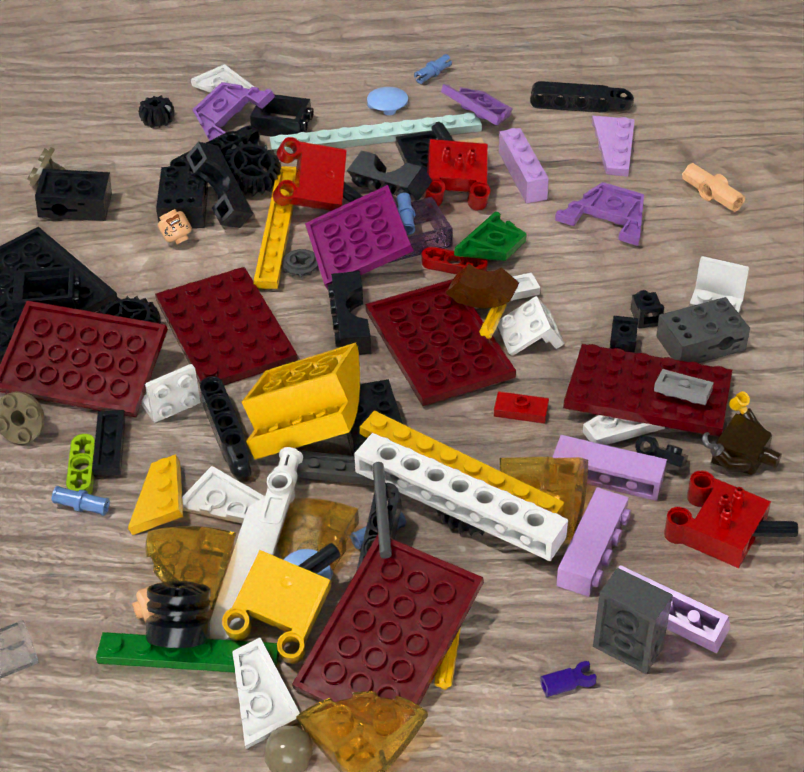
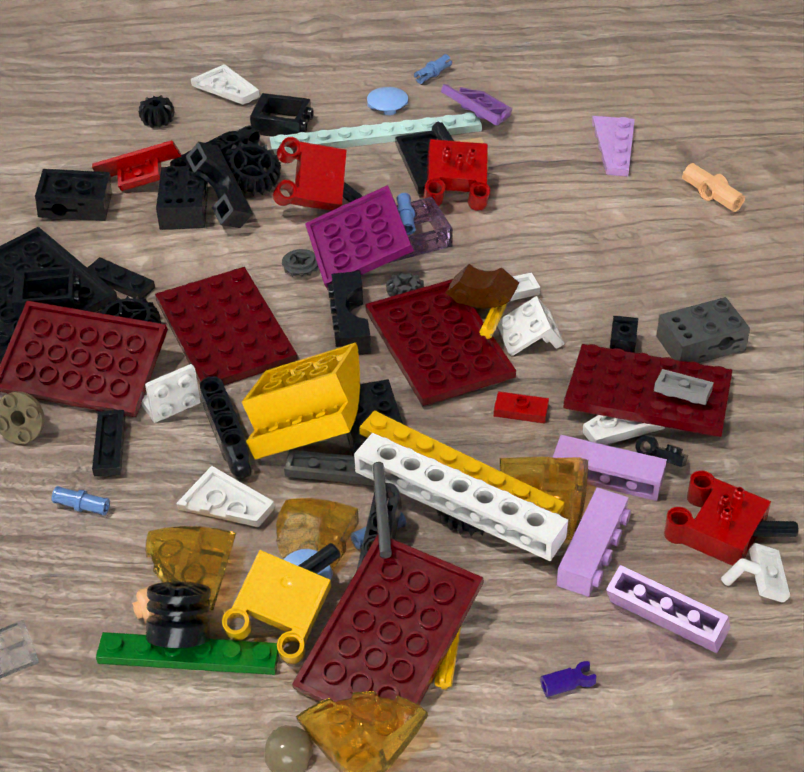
dark tan plate [27,147,66,187] -> none
lime beam [66,434,95,495] -> none
yellow wing [128,454,183,535] -> none
light nougat head [158,209,192,245] -> none
medium lavender wing [192,82,275,141] -> none
white piece [210,447,303,640] -> none
white wing [233,638,302,749] -> none
yellow plate [253,166,296,289] -> none
black arch [347,150,433,202] -> none
red beam [421,247,488,274] -> none
green wing [454,211,527,261] -> none
lavender brick [499,128,549,203] -> none
black piece [530,81,634,113] -> none
medium lavender wing [555,182,644,246] -> none
dark grey piece [593,568,673,674] -> none
black brick [630,290,664,329] -> none
white bracket [689,256,749,313] -> none
dark brown torso [702,391,782,475] -> none
none -> black plate [87,257,155,300]
none -> red bracket [92,140,182,191]
none -> dark grey gear [386,272,424,296]
none -> white plate [721,543,790,603]

